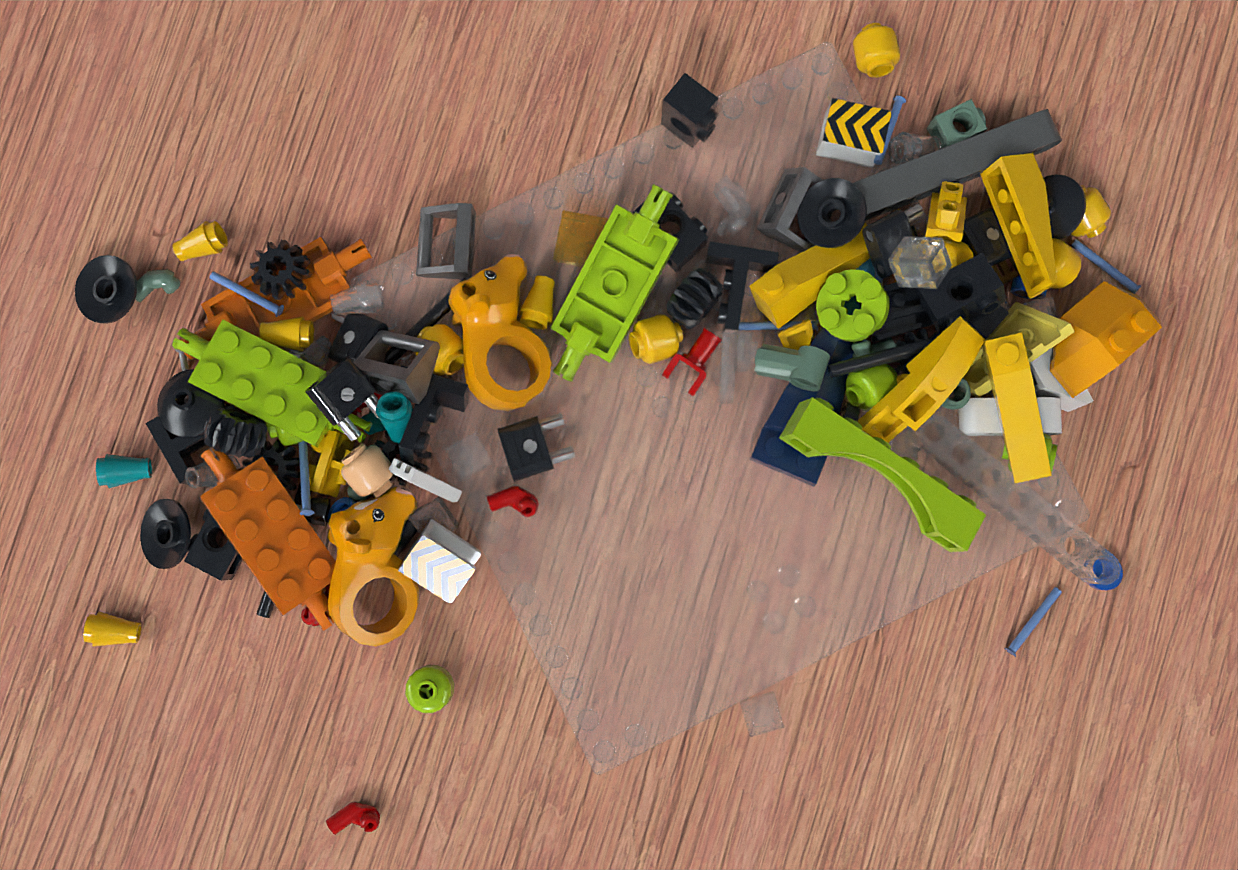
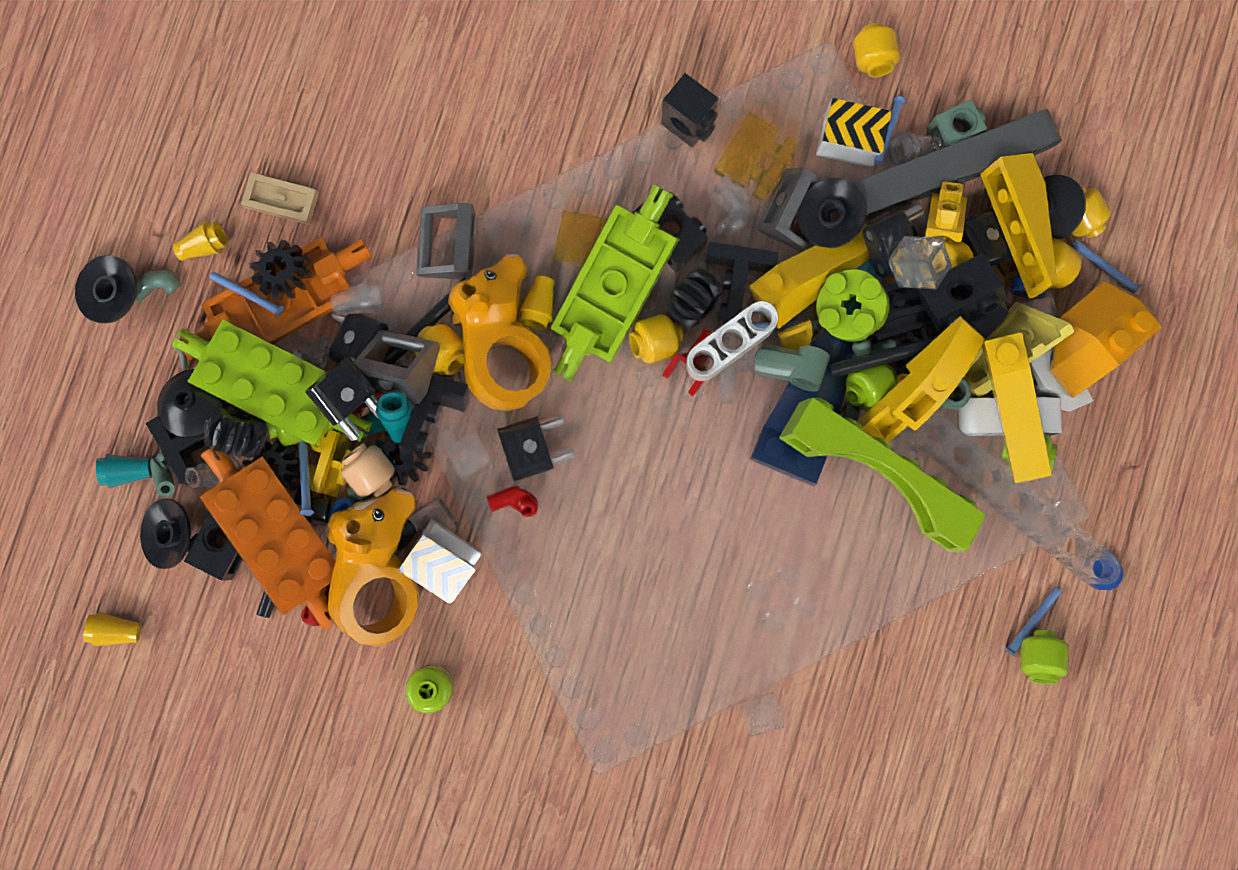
yellow cone [259,317,314,352] -> none
red arm [326,802,380,835] -> none
white tile [389,458,463,503] -> none
none -> sand green arm [149,451,175,497]
none -> tan plate [241,172,319,225]
none -> white beam [686,301,778,381]
none -> clear yellow plate [714,111,799,202]
none -> lime head [1020,630,1069,685]

